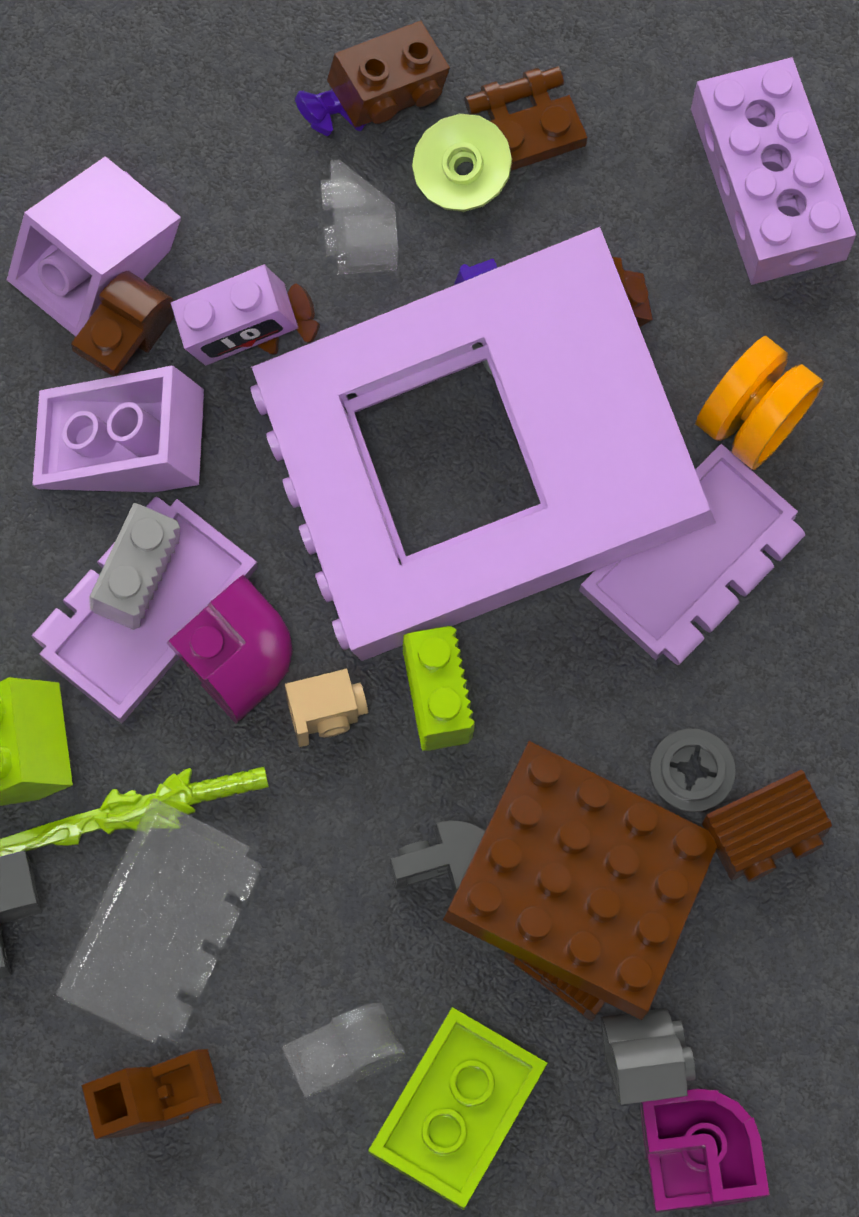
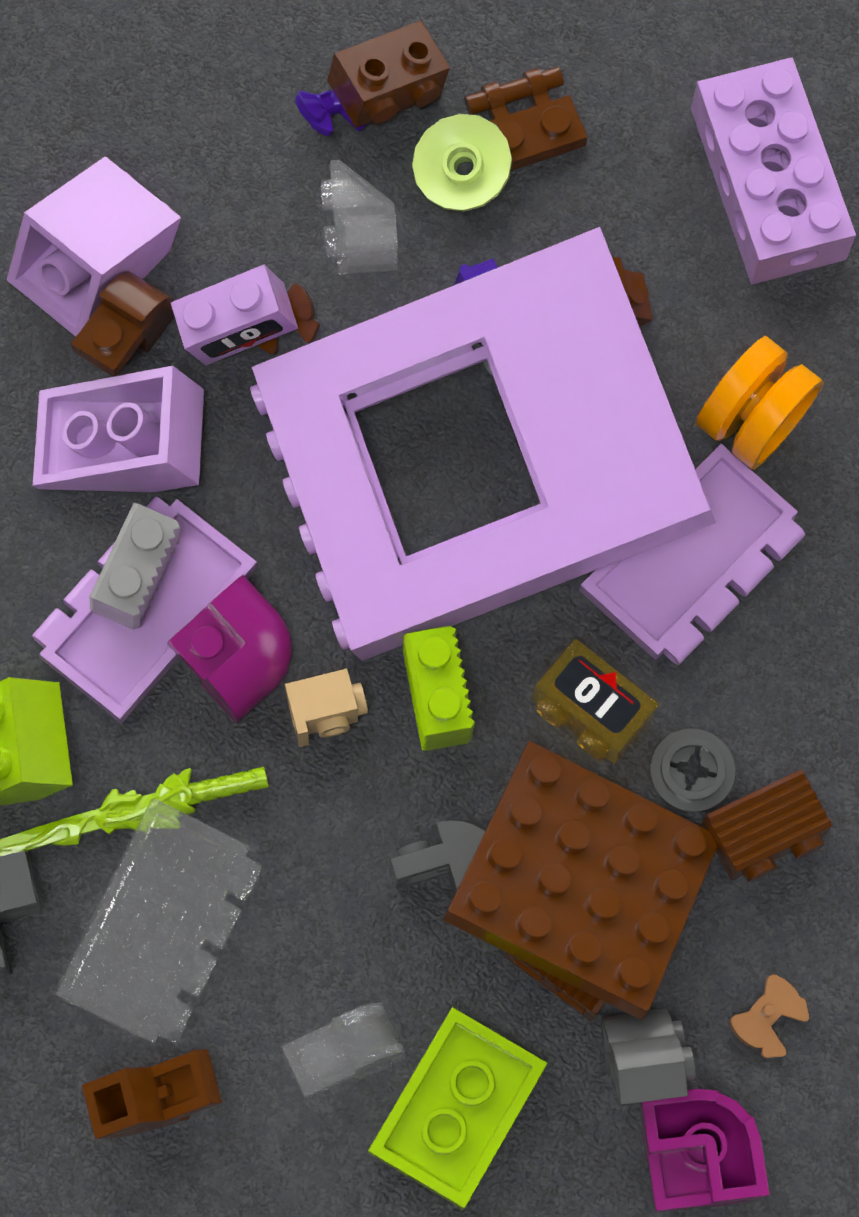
none -> clear yellow brick [532,638,659,765]
none -> medium nougat piece [728,975,809,1058]

